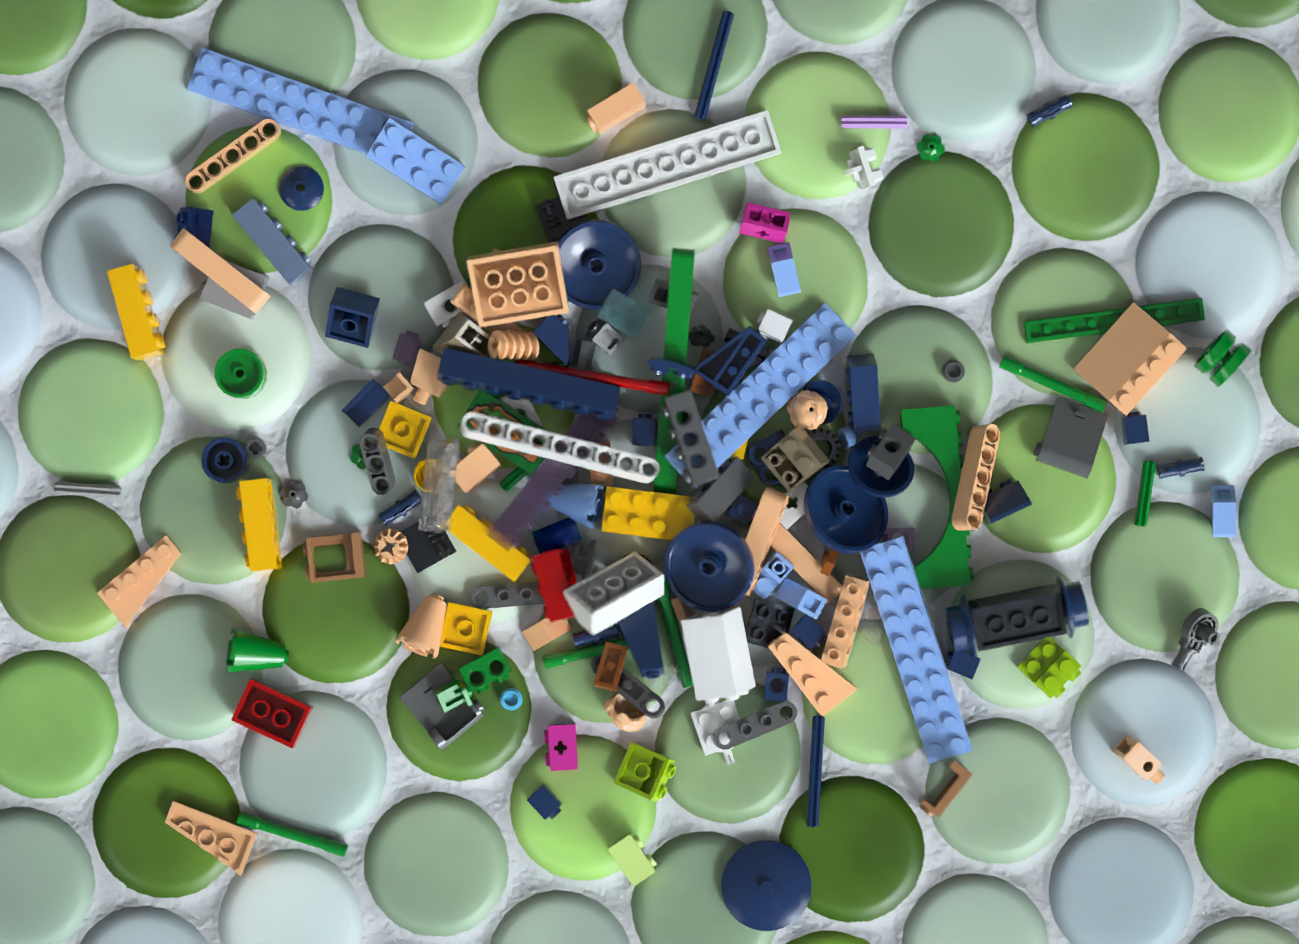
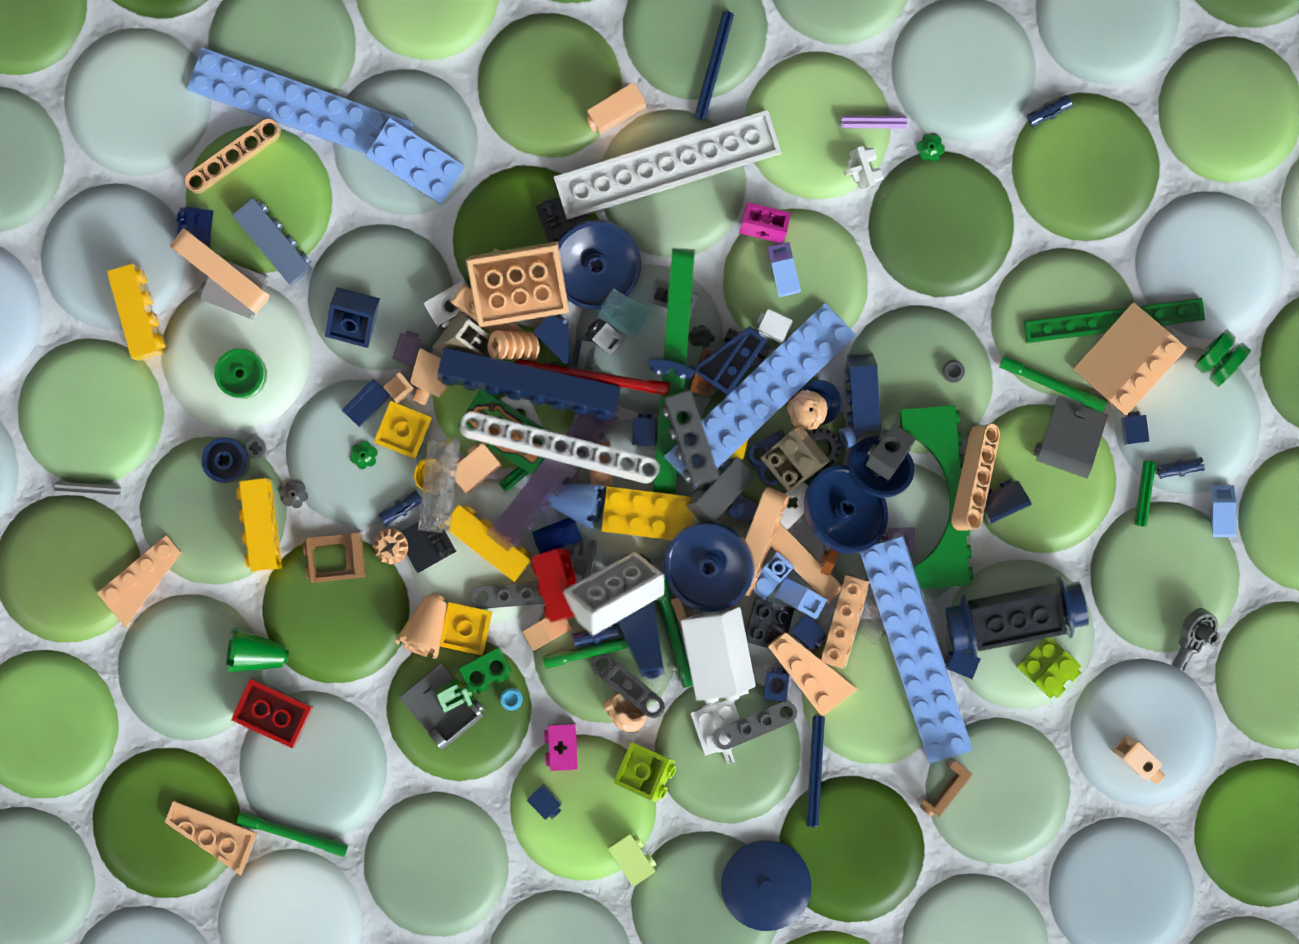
dark blue dish [279,166,324,211] -> none
dark grey beam [360,427,395,495] -> none
dark orange plate [594,642,628,692] -> none

